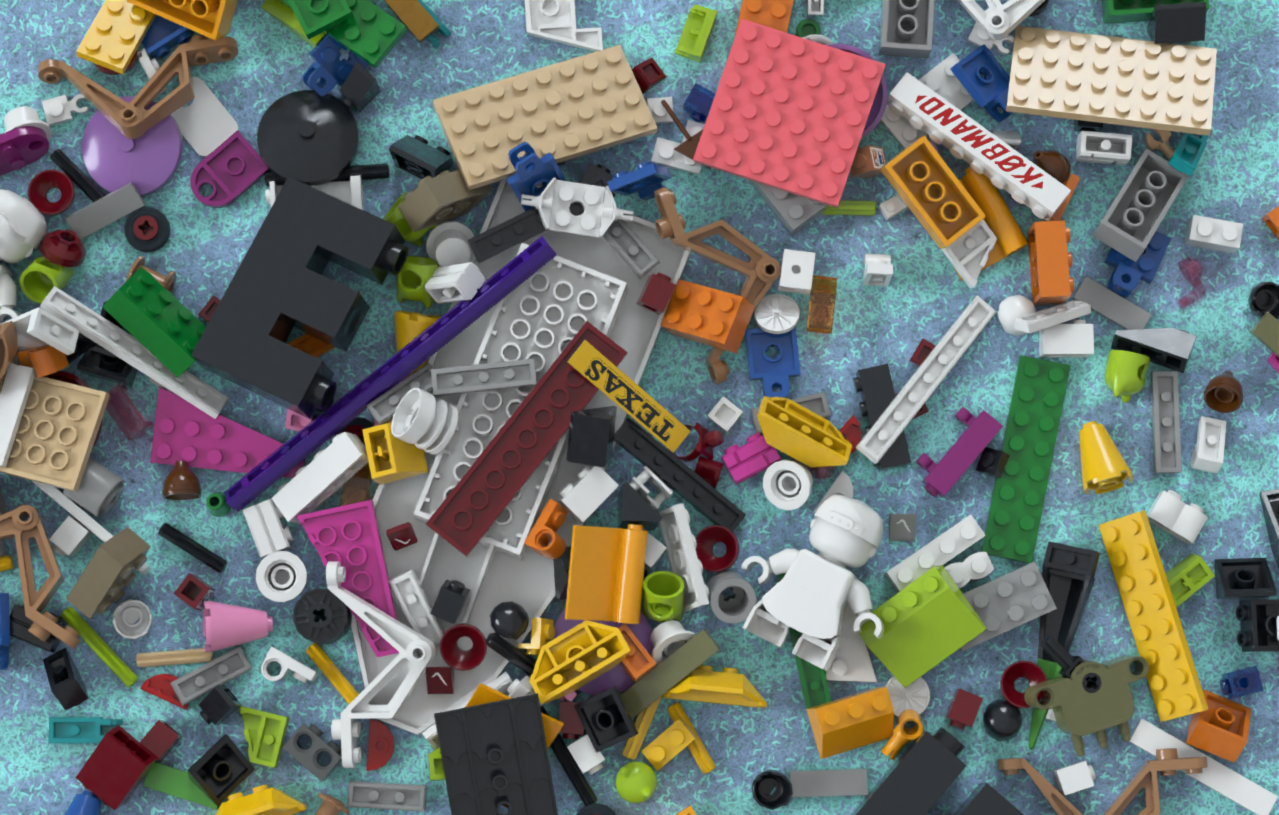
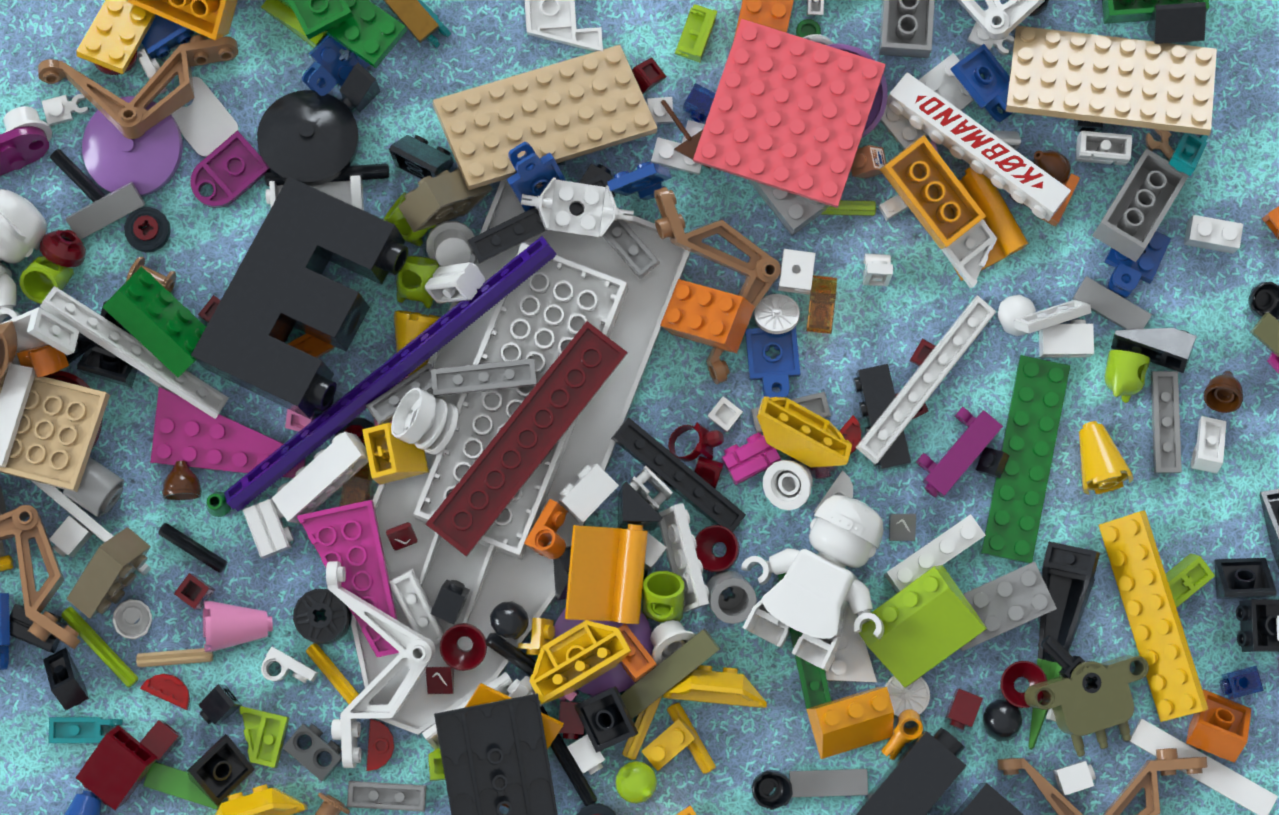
dark red piece [28,169,75,216] -> none
clear pink hinge [106,384,155,441] -> none
light grey tile [170,646,252,706] -> none
white piece [256,551,307,602] -> none
black slope [566,406,617,468] -> none
yellow sticker [567,340,691,453] -> none
dark red brick [636,273,676,315] -> none
white brick [945,552,994,588] -> none
orange brick [1027,220,1074,306] -> none
white brick [1147,490,1208,545] -> none
clear pink plate [1177,257,1206,309] -> none

